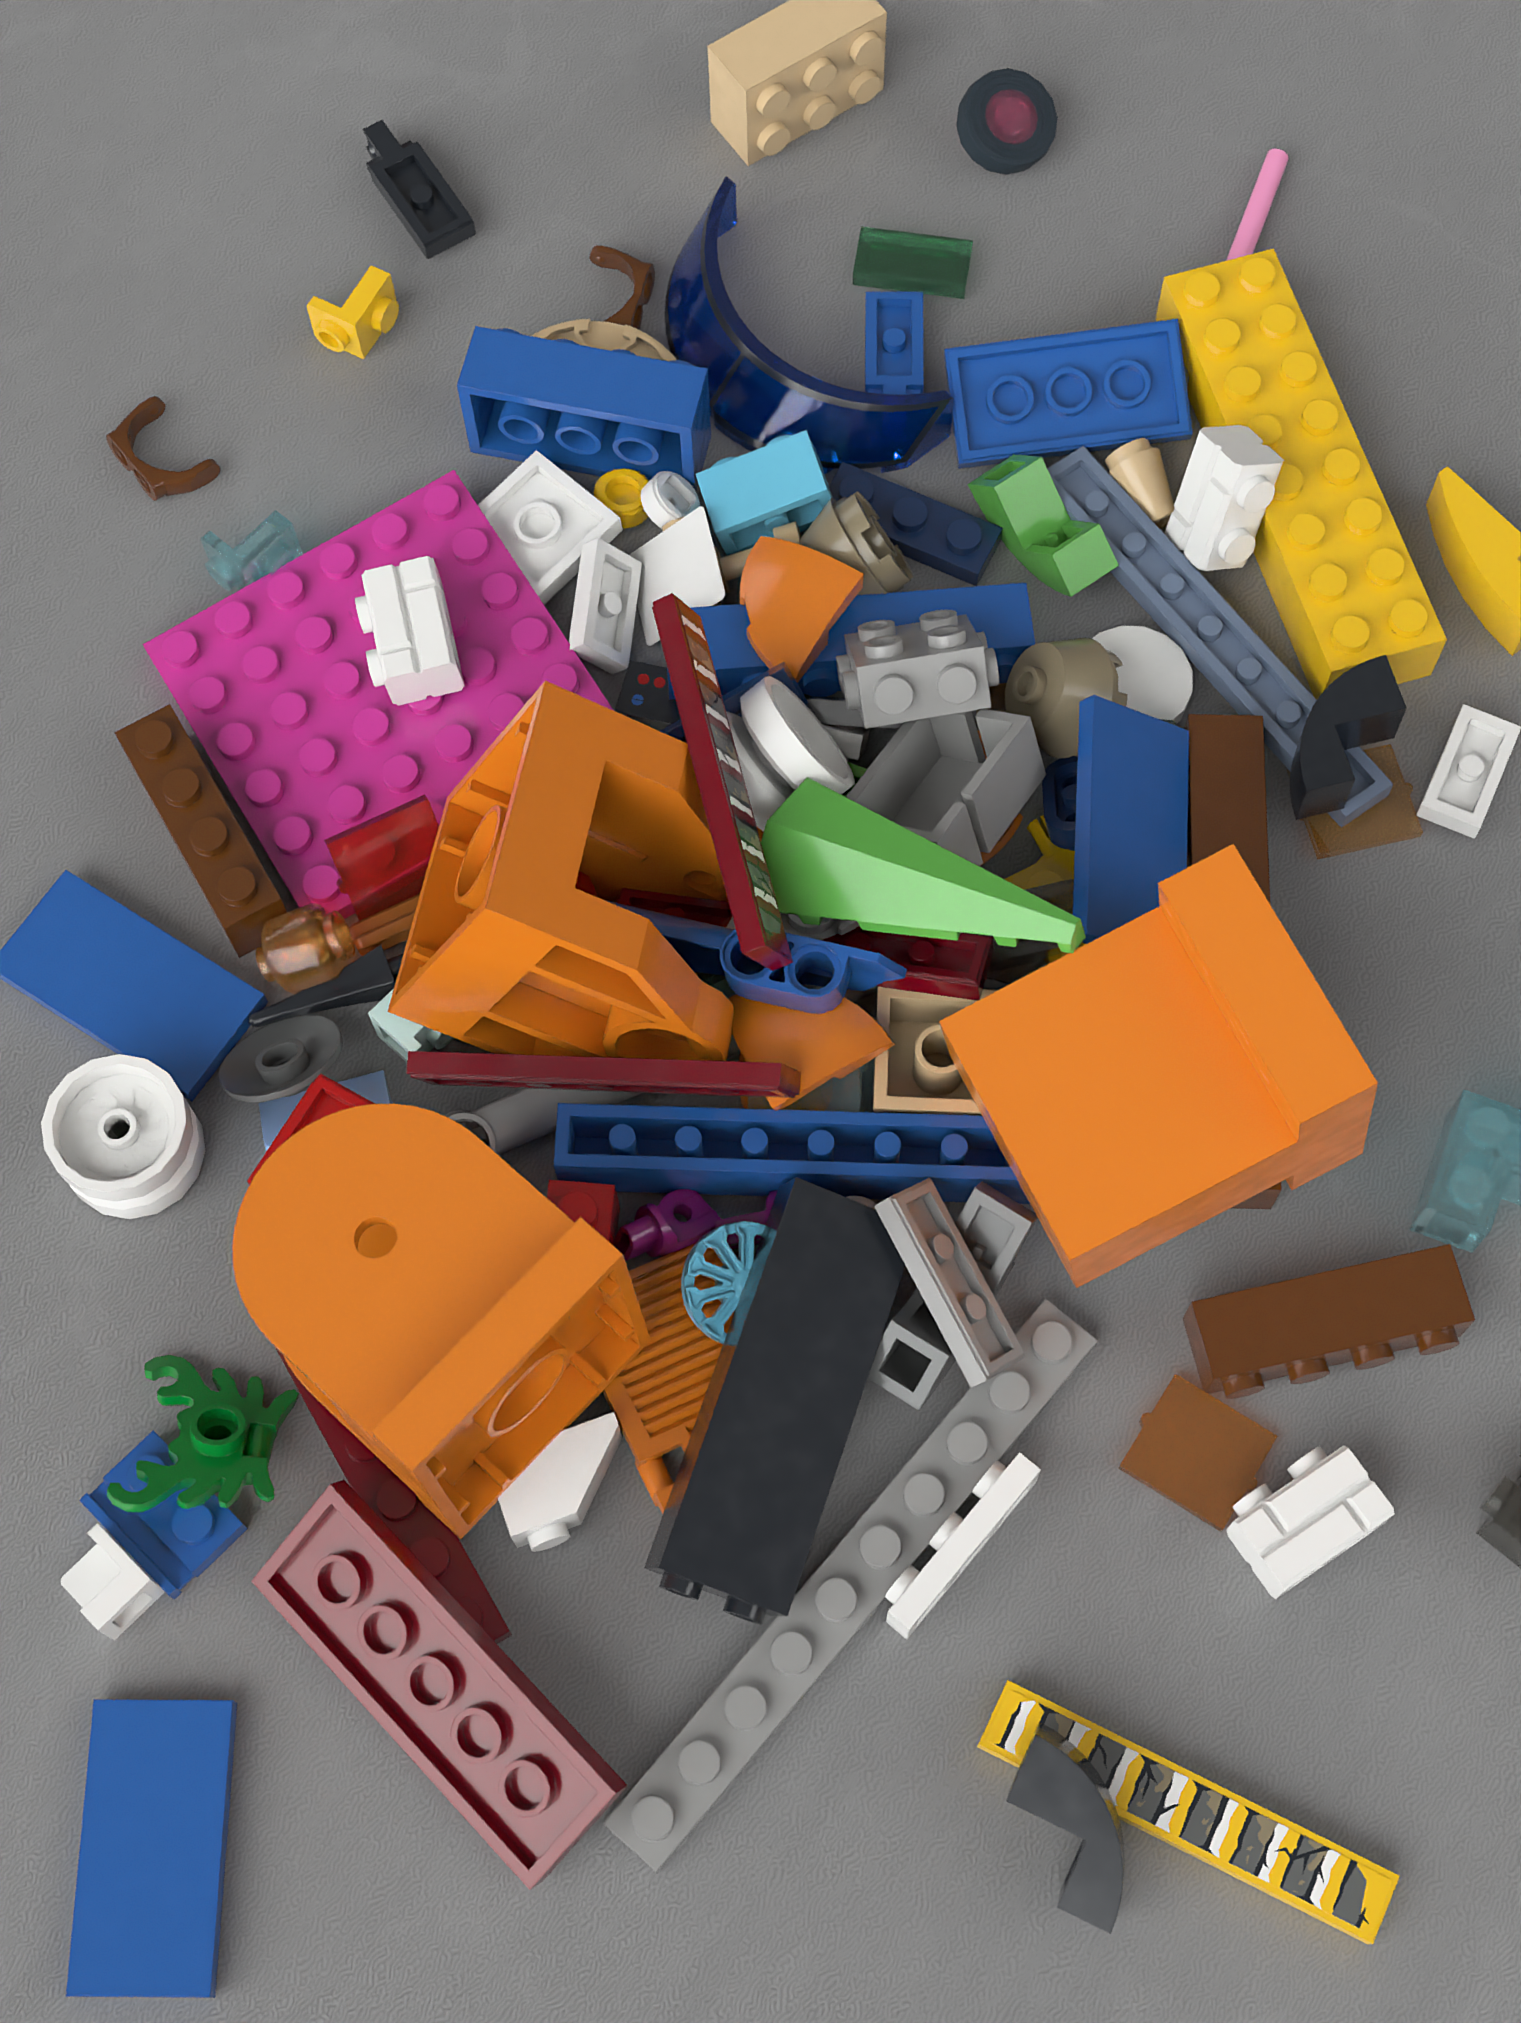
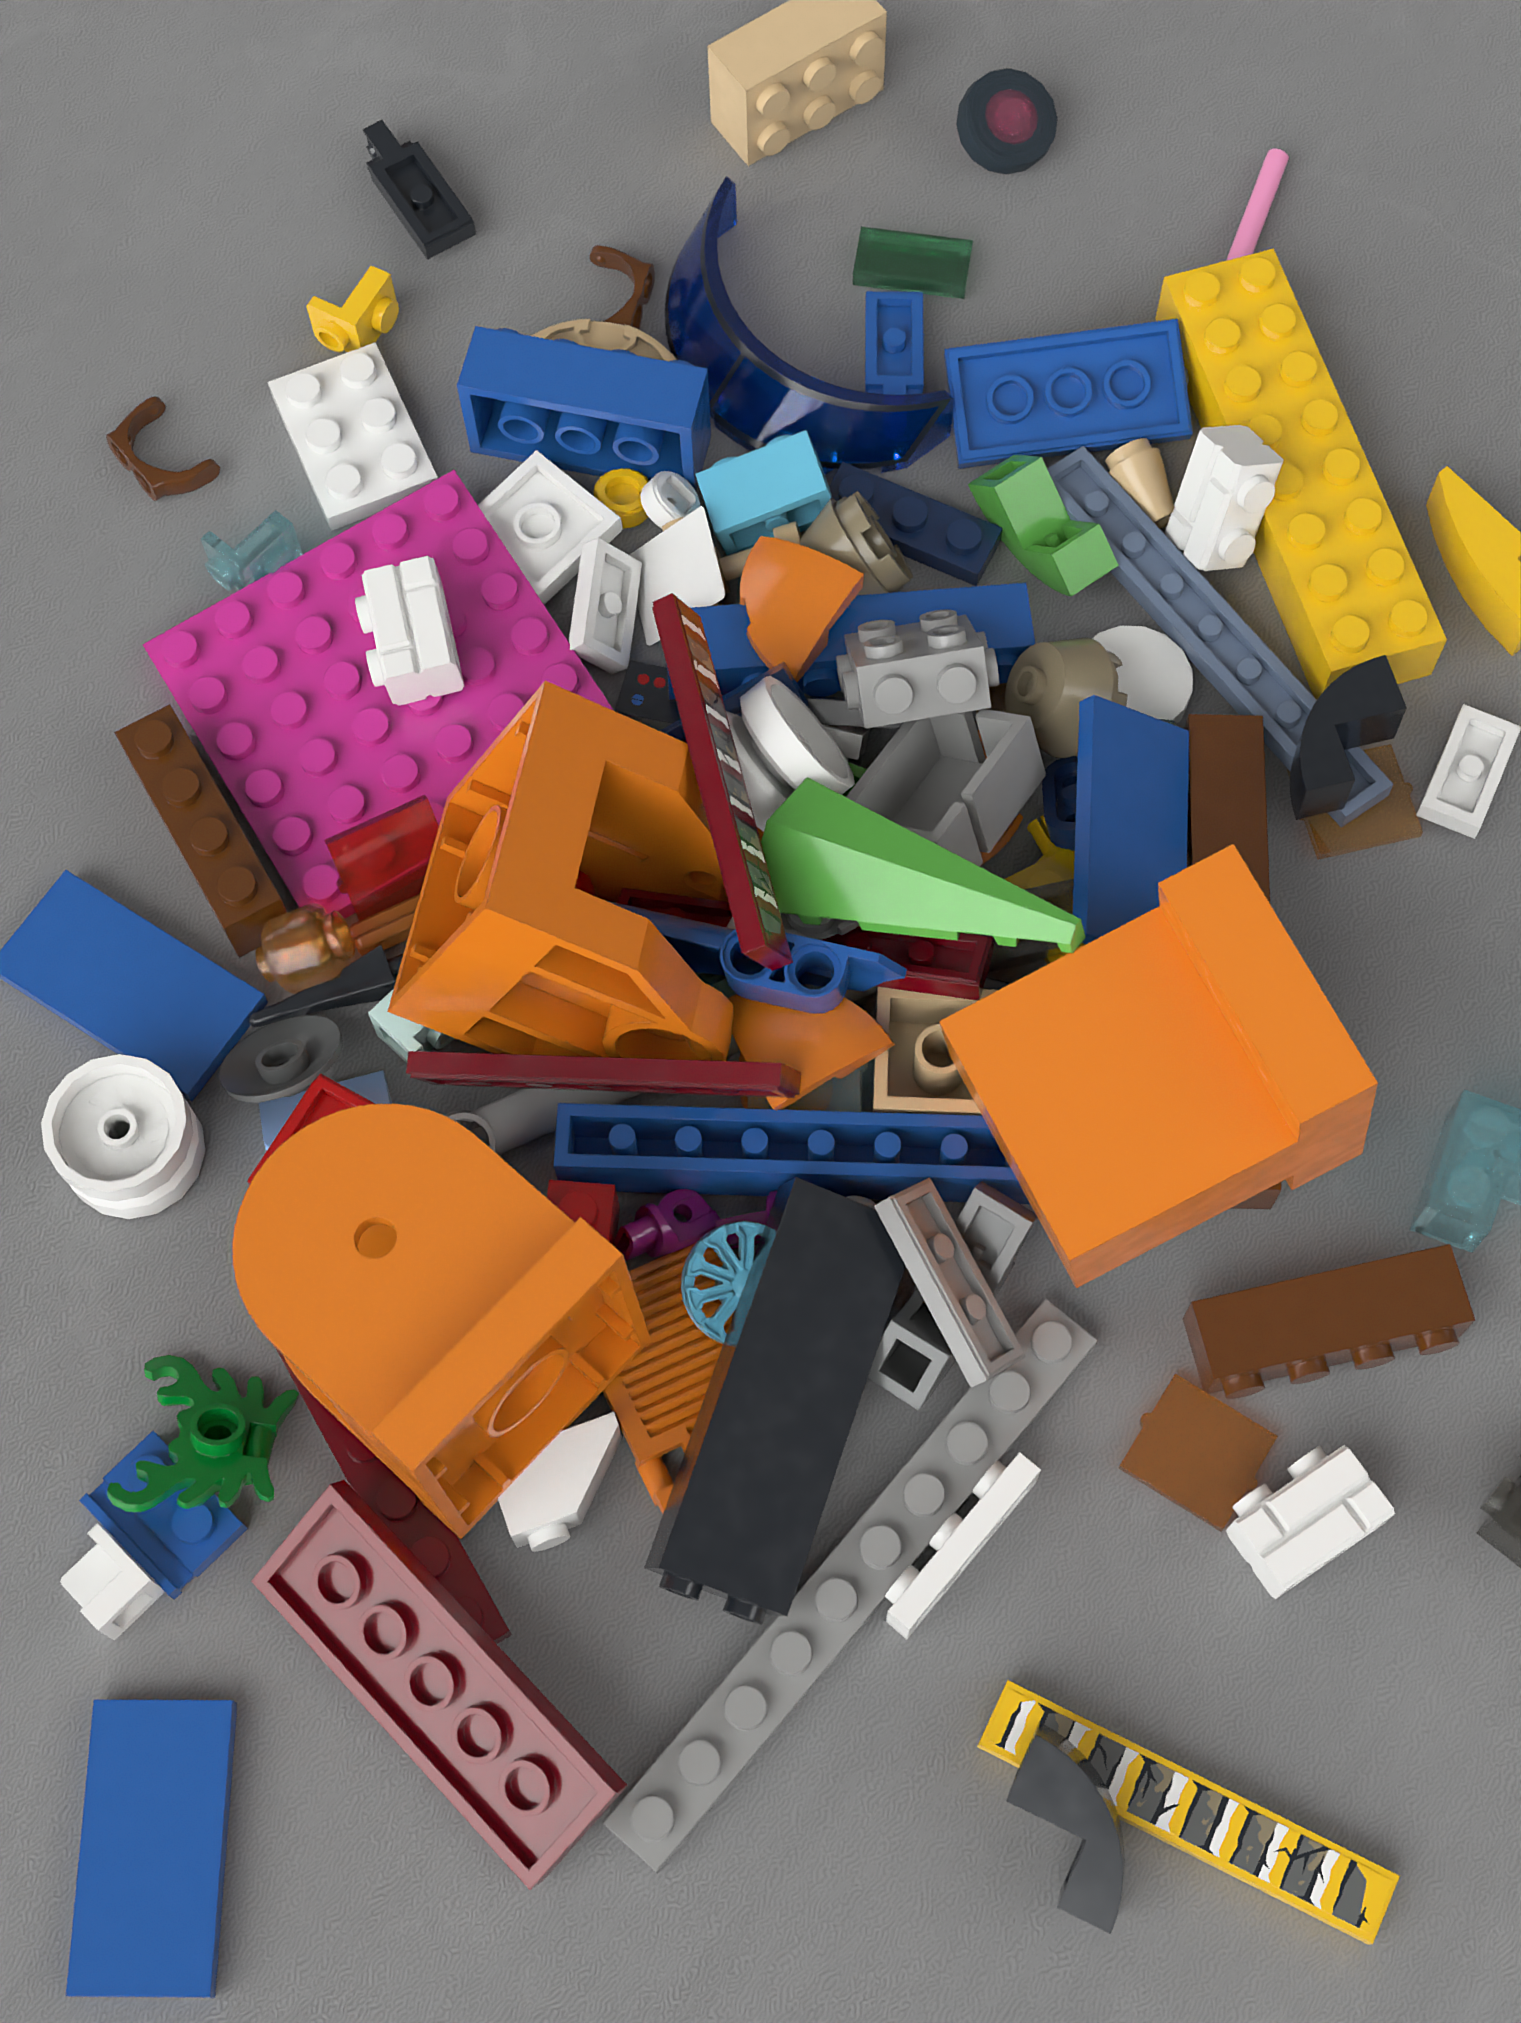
none -> white plate [268,342,438,531]

